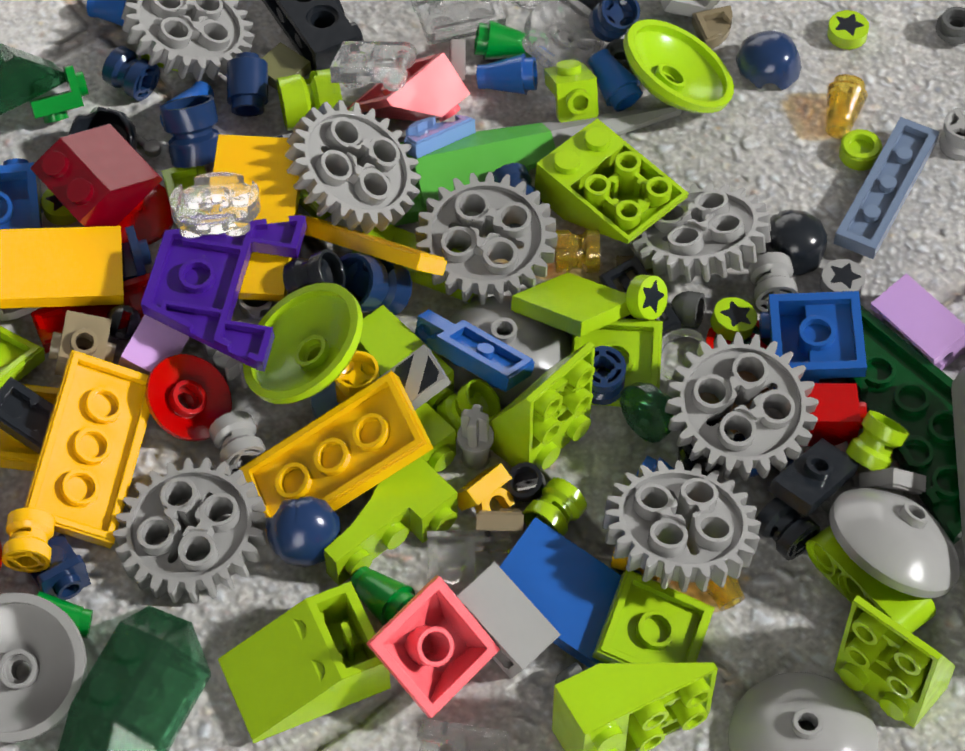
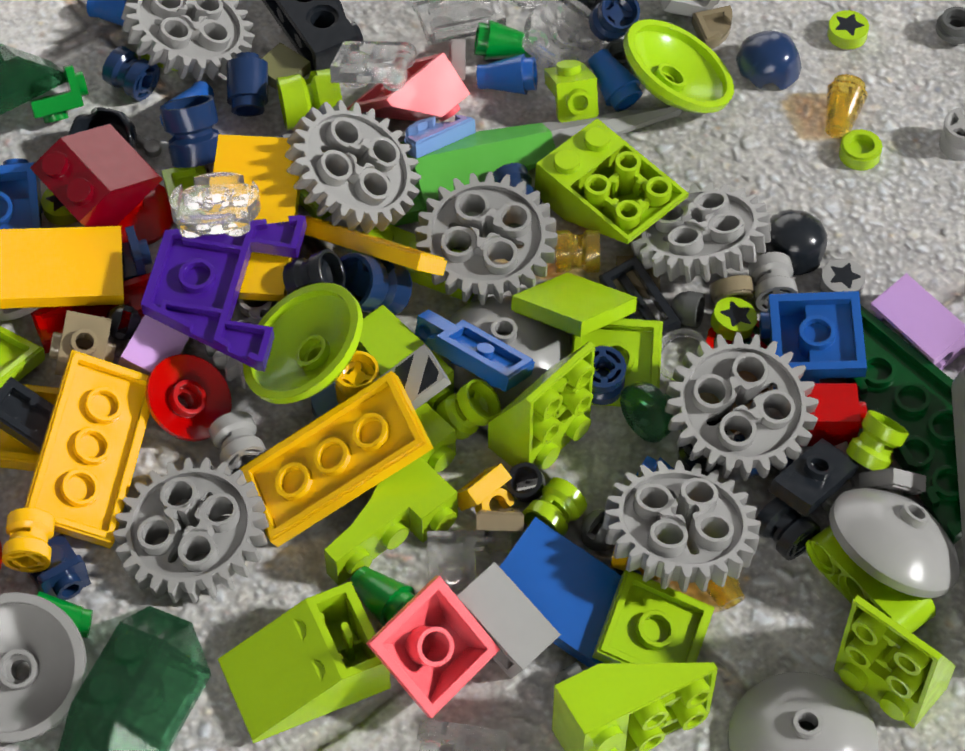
dark blue hair [265,496,341,568] -> none
light grey axle [457,404,494,470] -> none
lime tile [626,274,668,320] -> none
sand blue plate [833,117,939,259] -> none
none -> dark grey hinge [581,510,615,552]
none -> dark tan tile [709,275,755,305]

